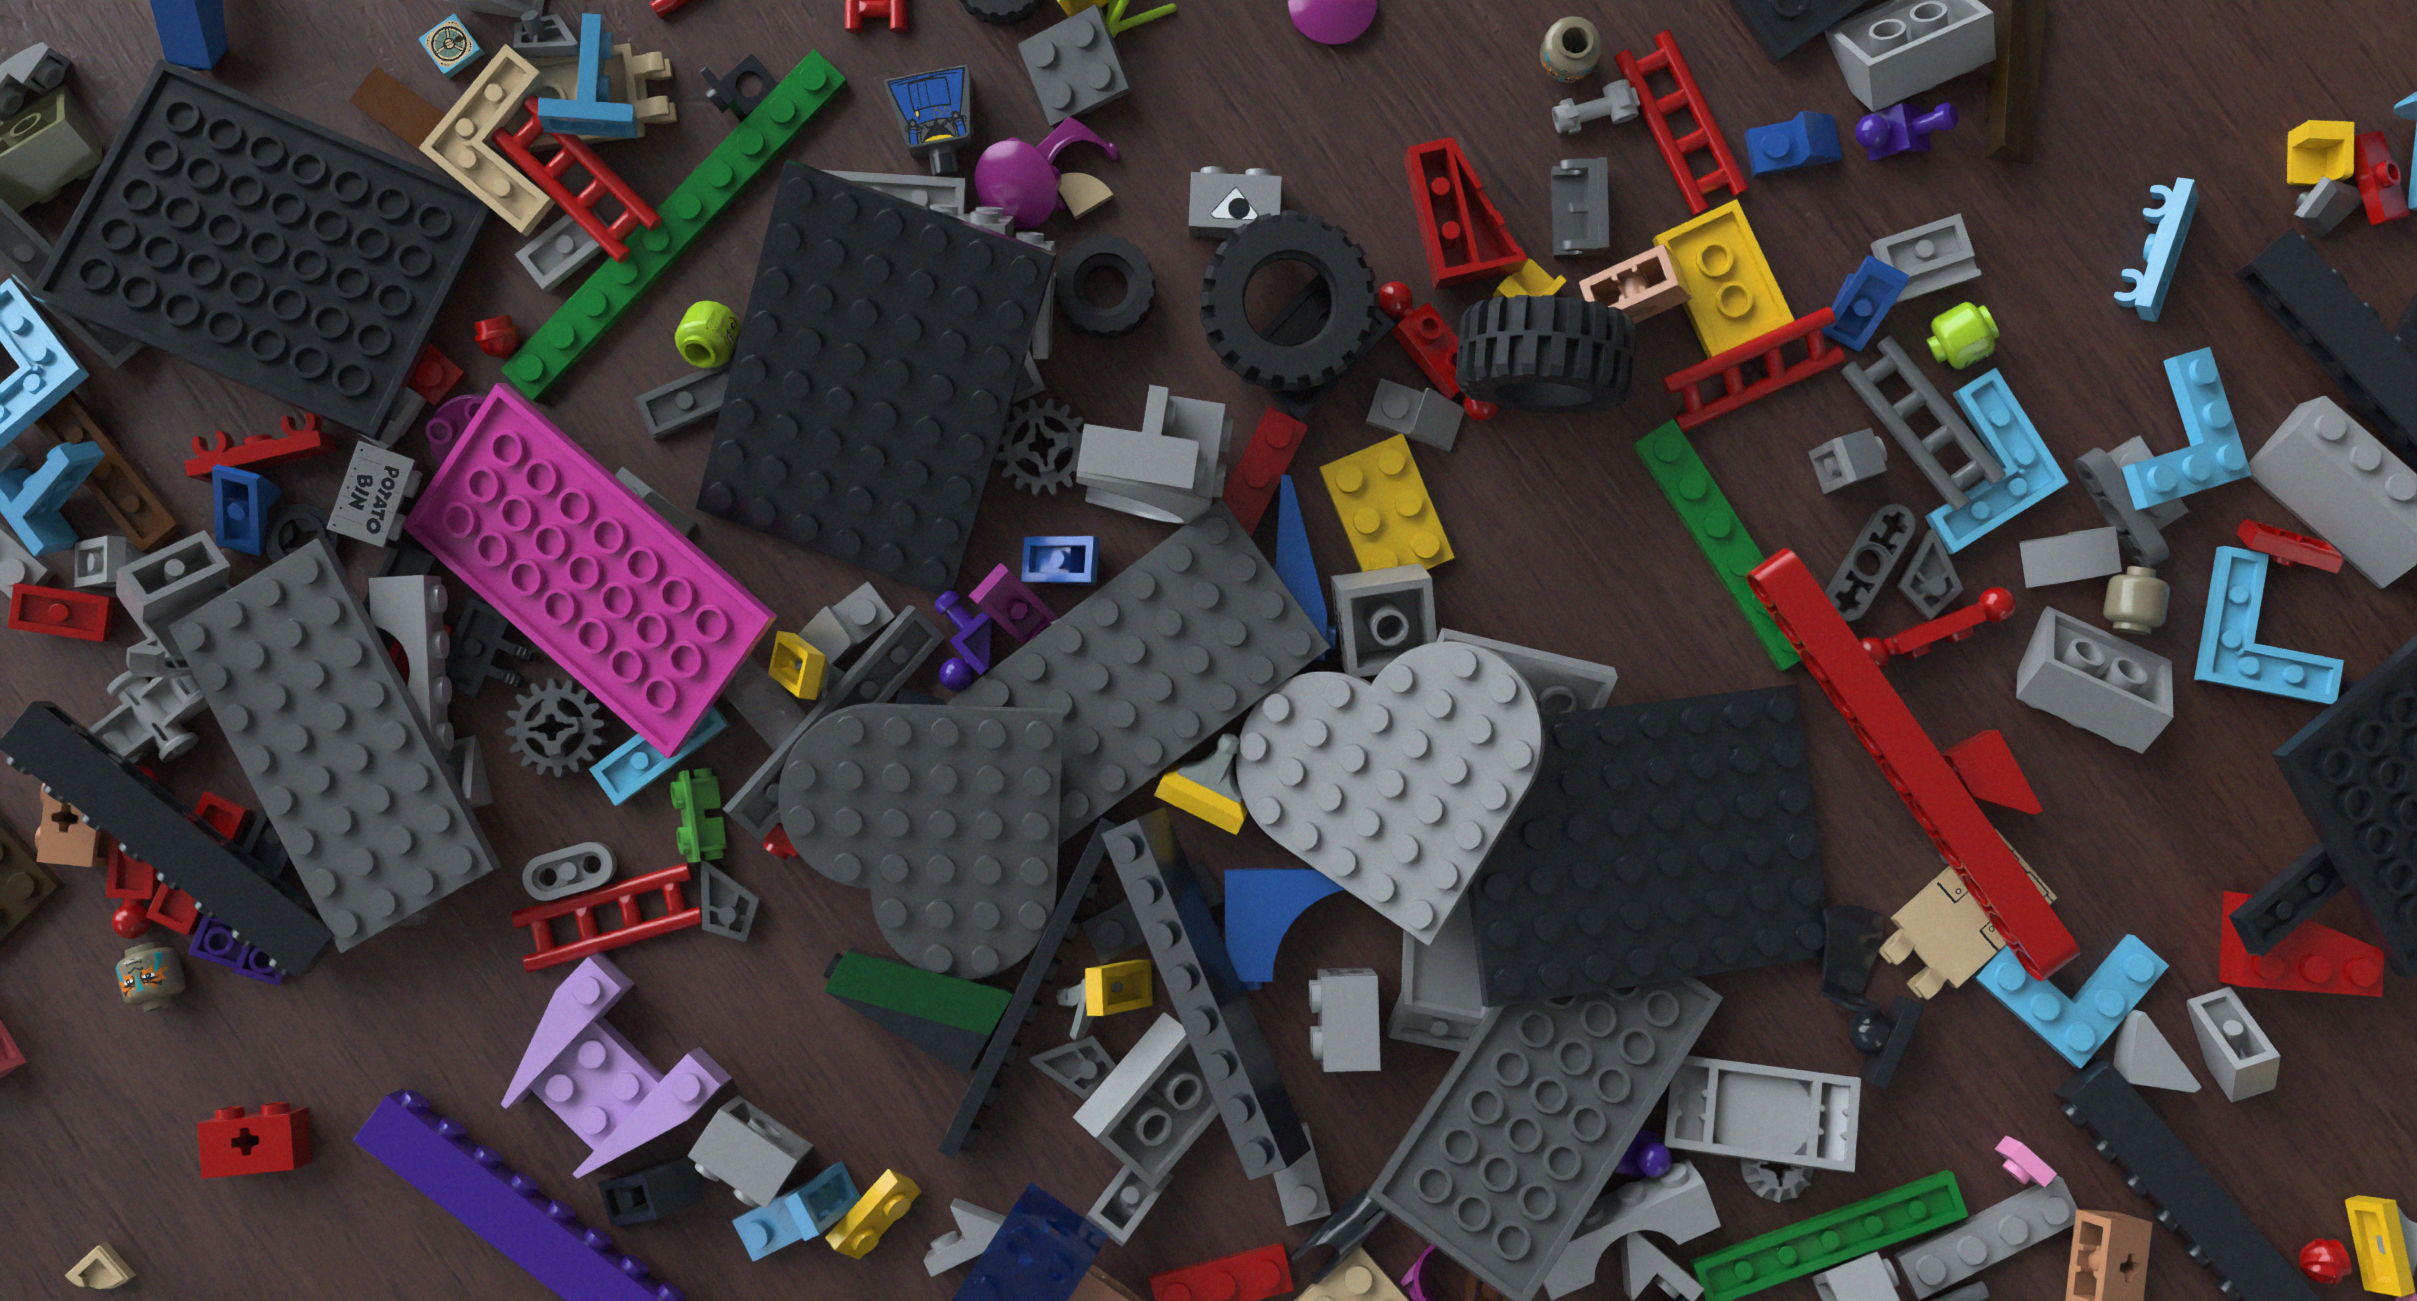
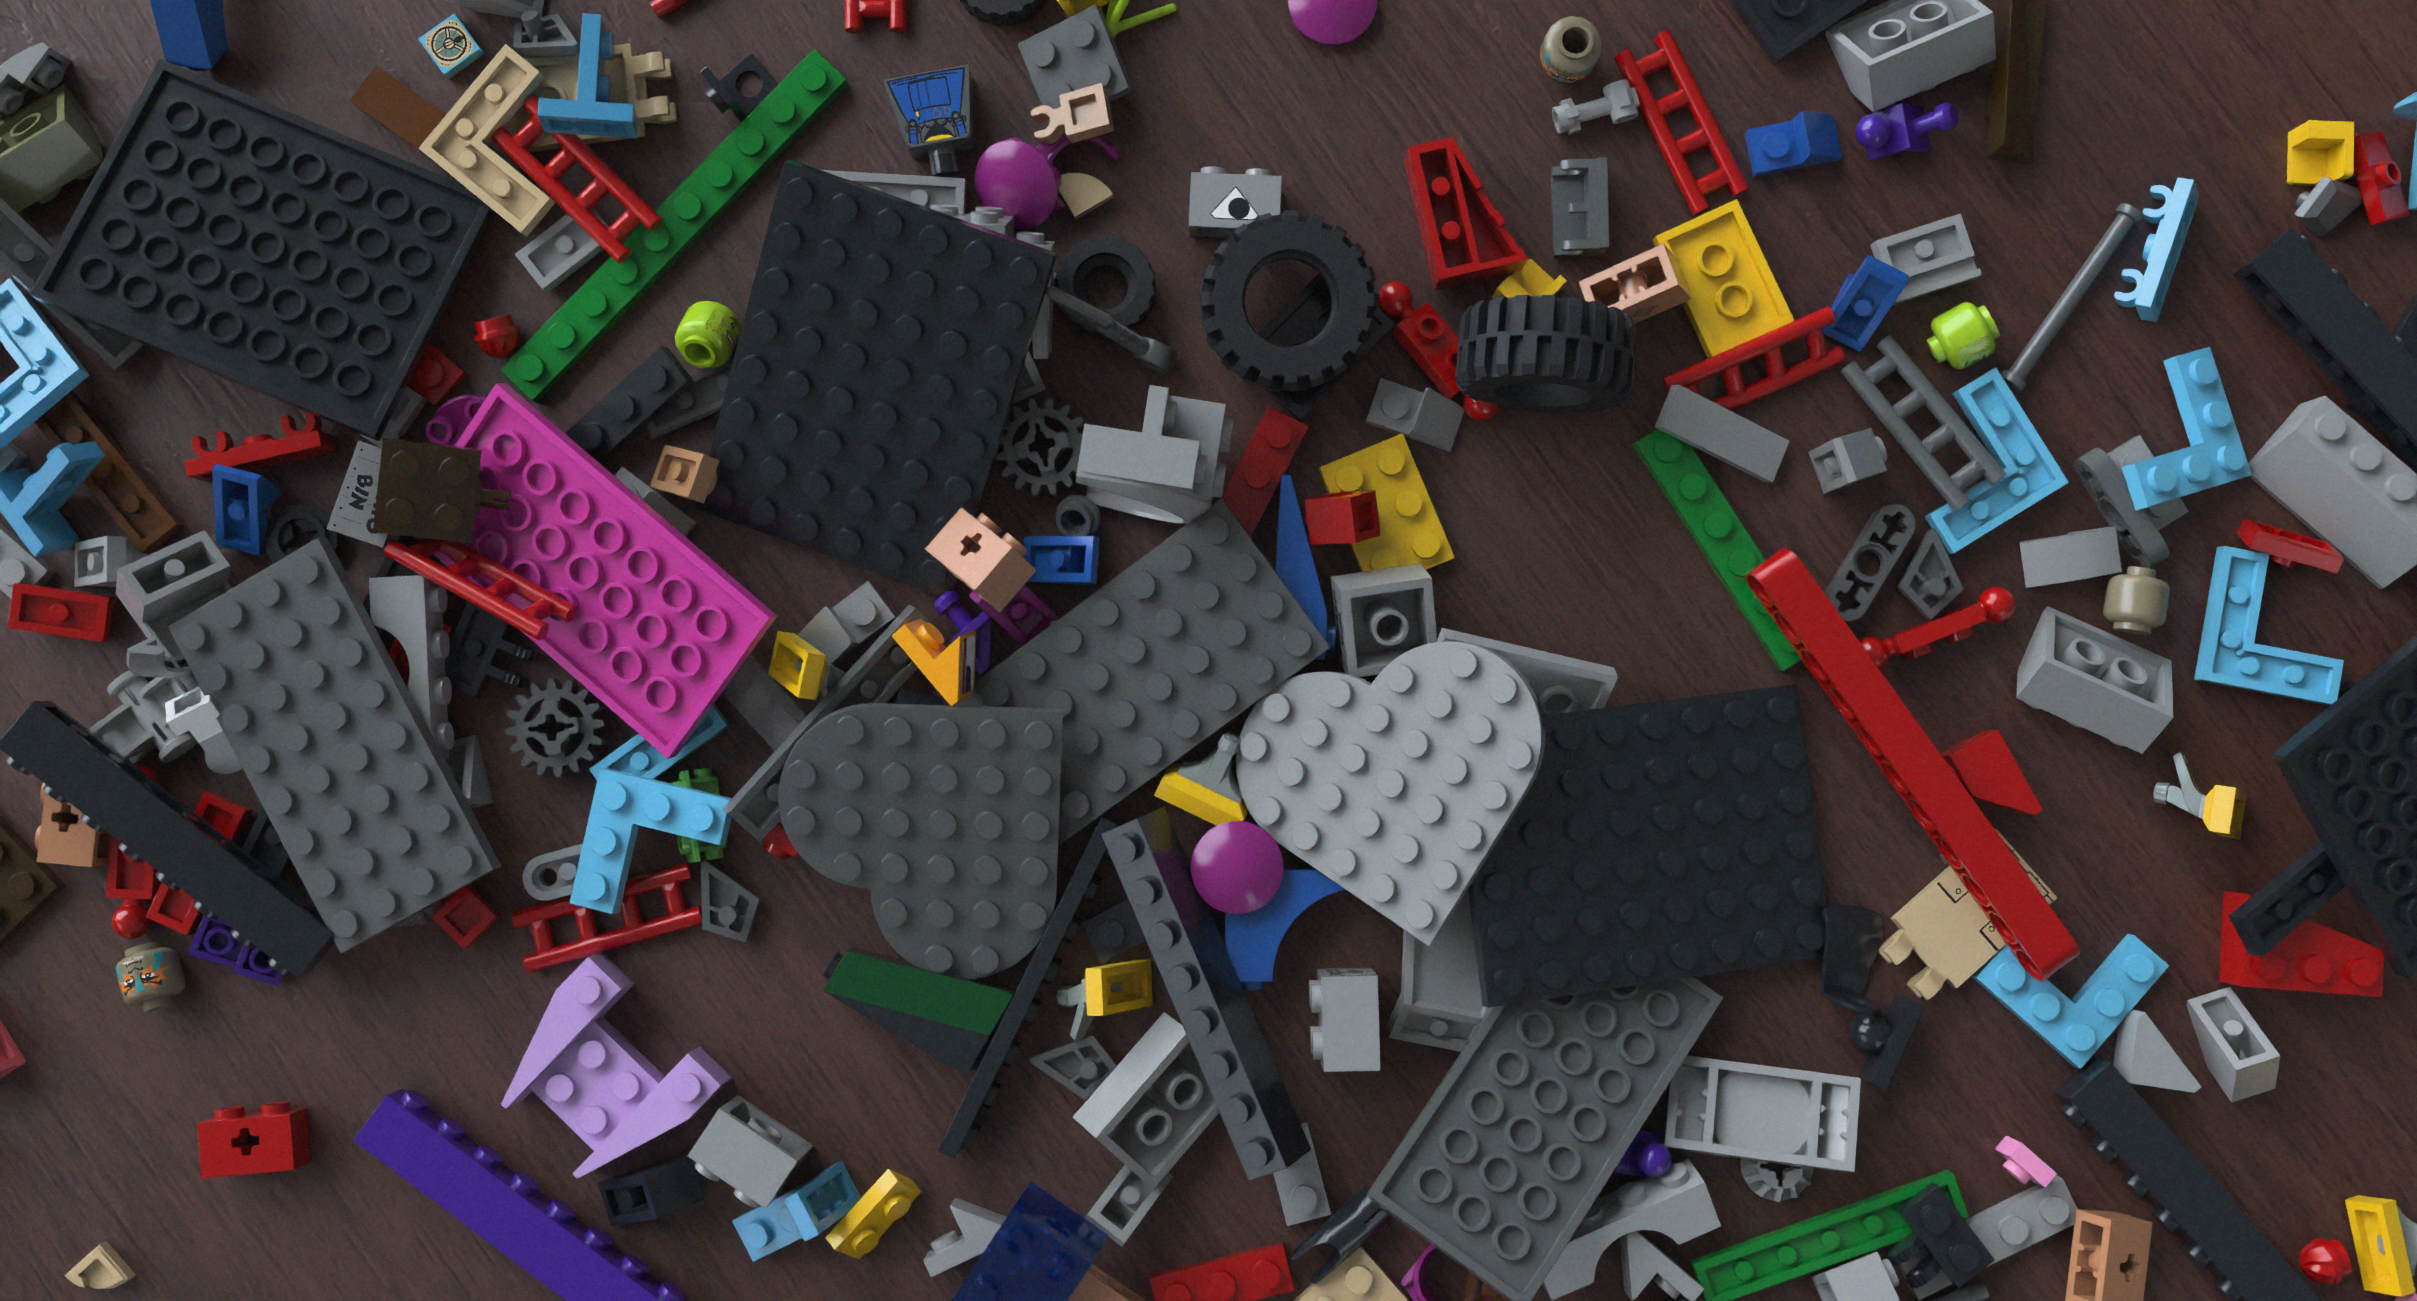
none -> white leg [165,686,242,774]
none -> dark brown plate [373,438,511,543]
none -> red bar [384,537,577,640]
none -> red plate [431,884,501,950]
none -> black plate [565,346,695,466]
none -> medium azure plate [569,768,732,914]
none -> medium nougat plate [649,445,720,504]
none -> light orange slope [892,618,976,707]
none -> brick [925,508,1036,612]
none -> plate [1030,83,1115,145]
none -> dark grey piece [1045,286,1179,375]
none -> dark grey plate [1056,495,1101,536]
none -> magenta dish [1191,821,1283,914]
none -> red brick [1305,490,1381,545]
none -> light grey tile [1655,385,1790,482]
none -> black hinge [1887,1182,1995,1289]
none -> dark grey bar [2001,203,2144,394]
none -> piece [2153,751,2247,839]

